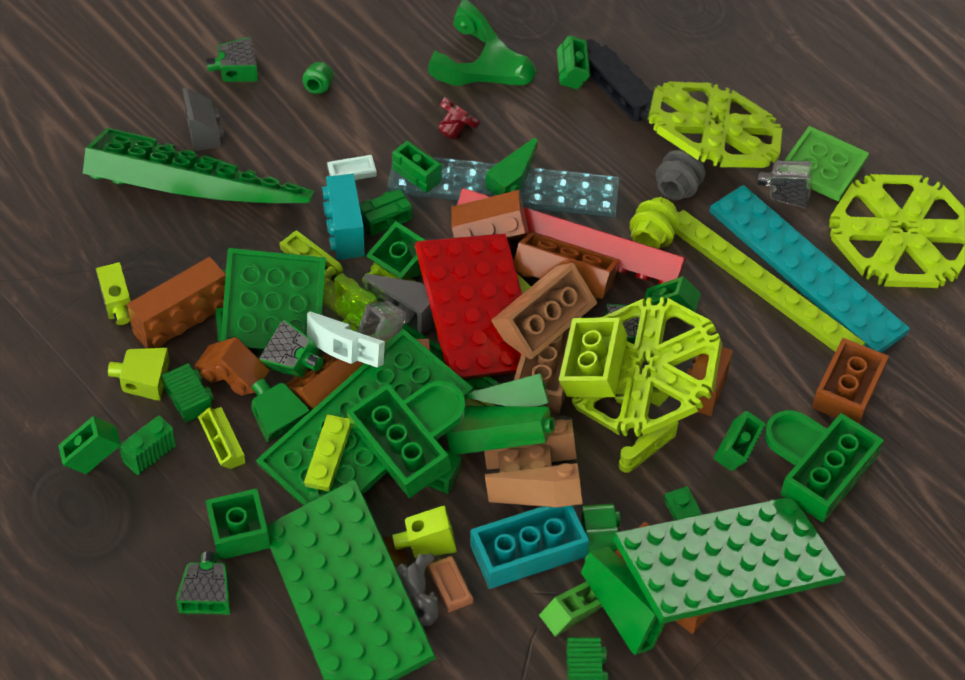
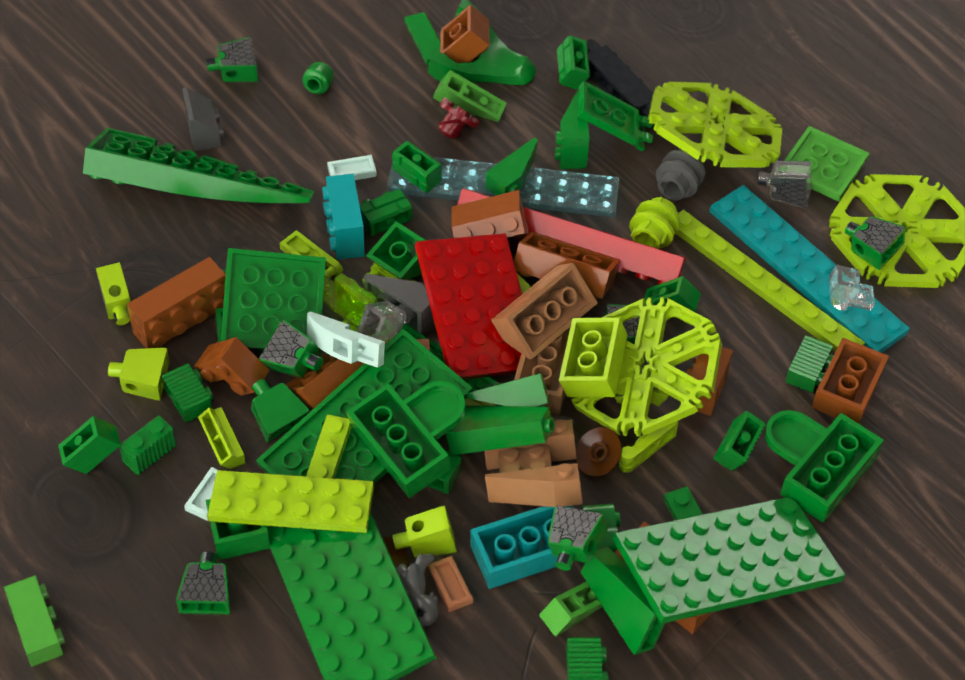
none -> bright green brick [4,576,65,667]
none -> light aqua tile [184,467,218,521]
none -> lime plate [207,470,374,533]
none -> green tile [405,12,440,65]
none -> bright green slope [433,70,507,122]
none -> dark orange brick [440,4,489,63]
none -> torso [548,506,608,571]
none -> green slope [554,89,590,169]
none -> reddish brown dish [576,427,622,477]
none -> green tile [578,81,653,151]
none -> green brick [785,335,834,393]
none -> clear brick [829,265,875,311]
none -> torso [845,216,906,270]

